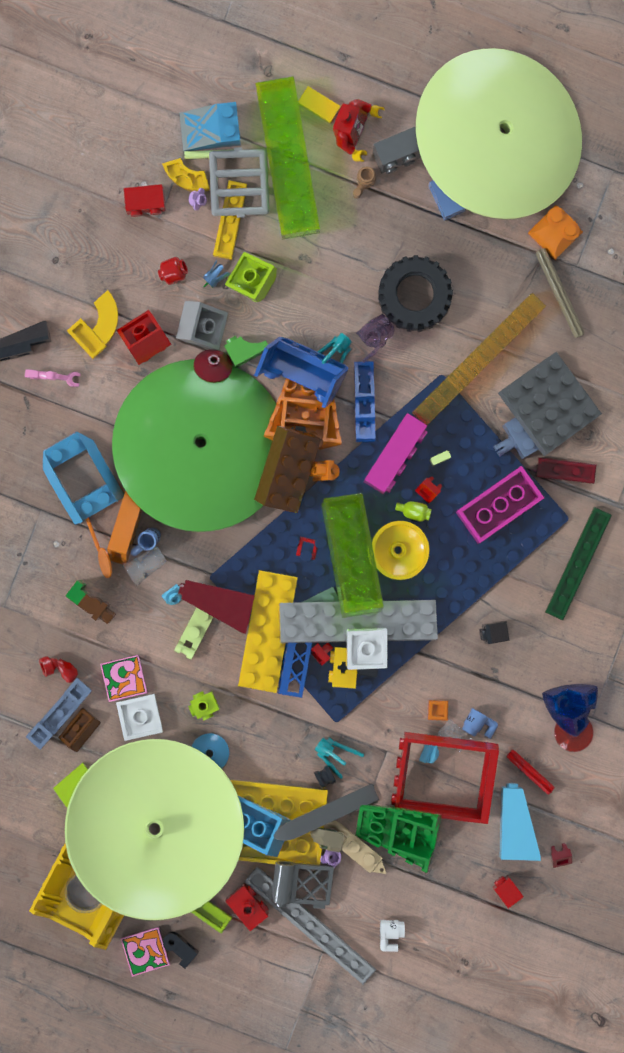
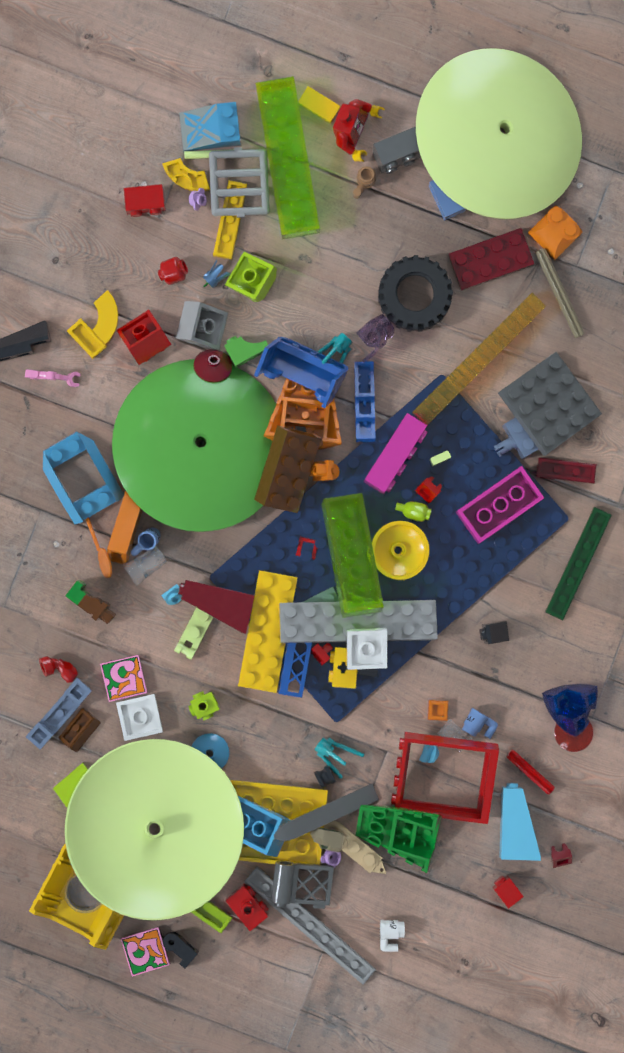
none -> dark red plate [448,228,534,291]

